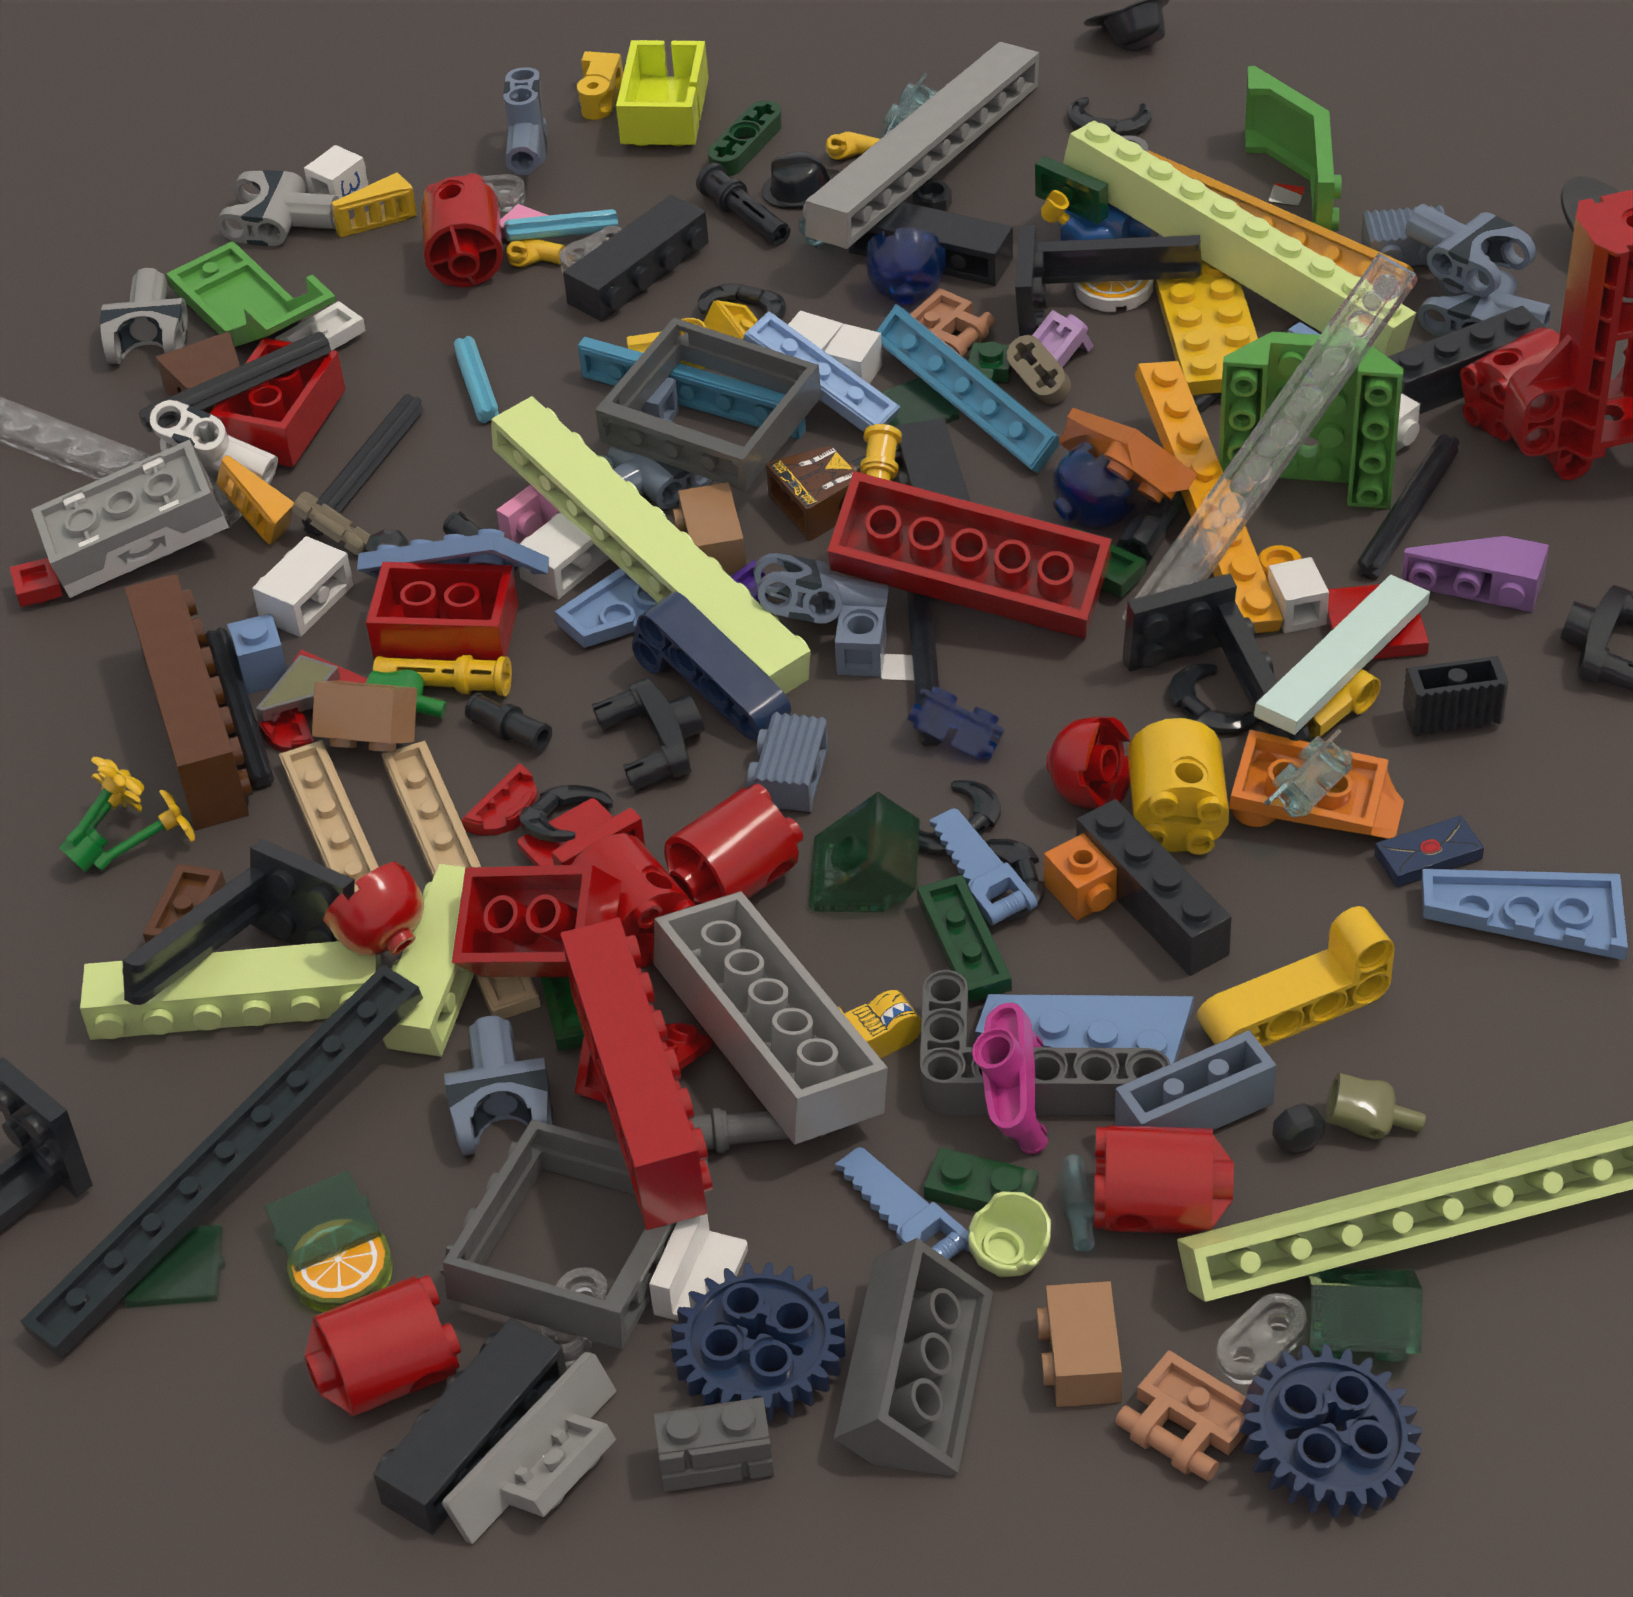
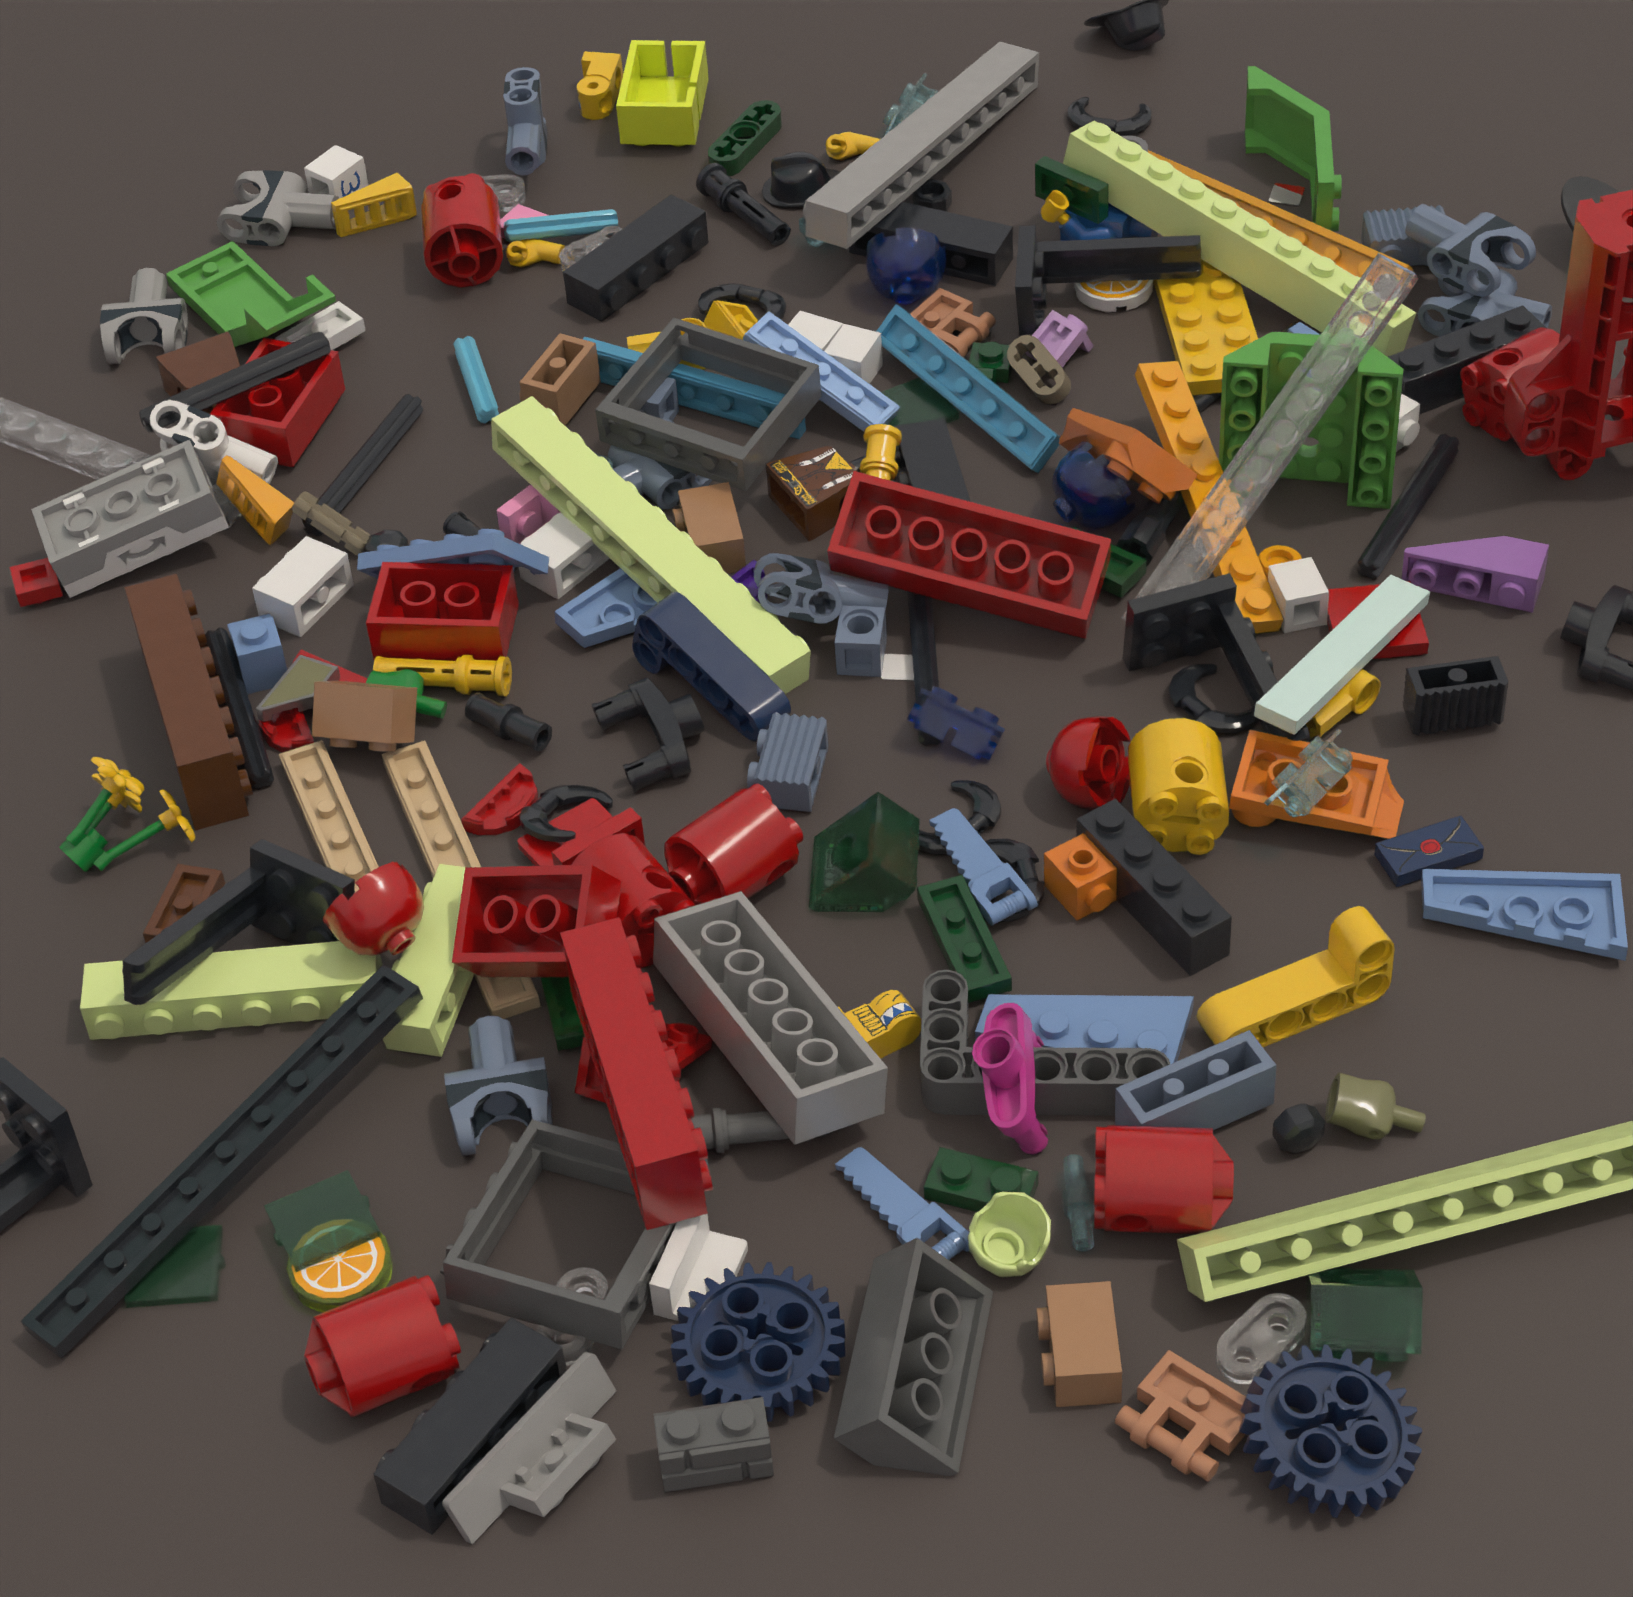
none -> medium nougat brick [519,333,601,426]

